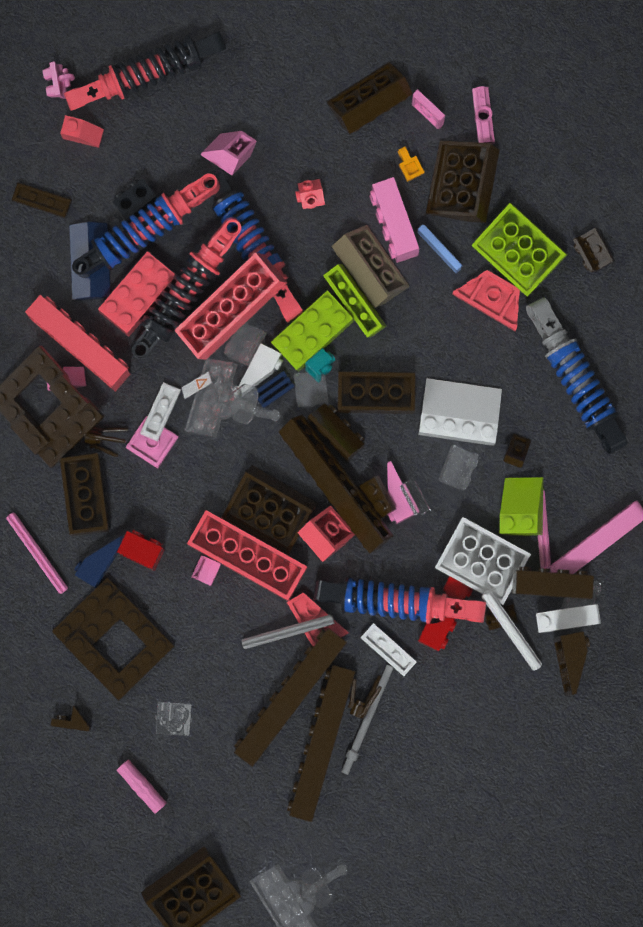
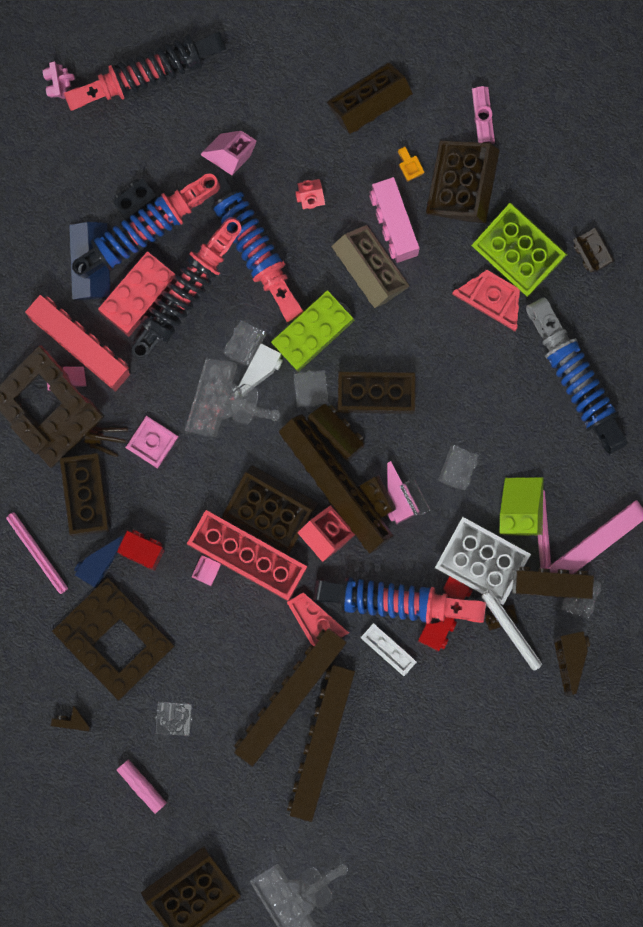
dark brown tile [12,182,72,219] -> none
coral slope [60,115,104,148] -> none
white tile [140,382,181,442] -> none
coral brick [175,253,287,360] -> none
clear sticker [181,372,212,399] -> none
light grey axle [242,614,334,649] -> none
dark blue tile [253,371,295,409] -> none
teal brick [305,348,335,383] -> none
lime brick [323,264,386,338] -> none
light grey bar [341,665,393,775] -> none
dark brown plant [347,675,382,719] -> none
bright pink tile [412,89,445,129] -> none
light blue tile [417,225,462,273] -> none
white slope [418,378,502,446] -> none
dark brown slope [503,434,531,468] -> none
white slope [536,604,601,633] -> none

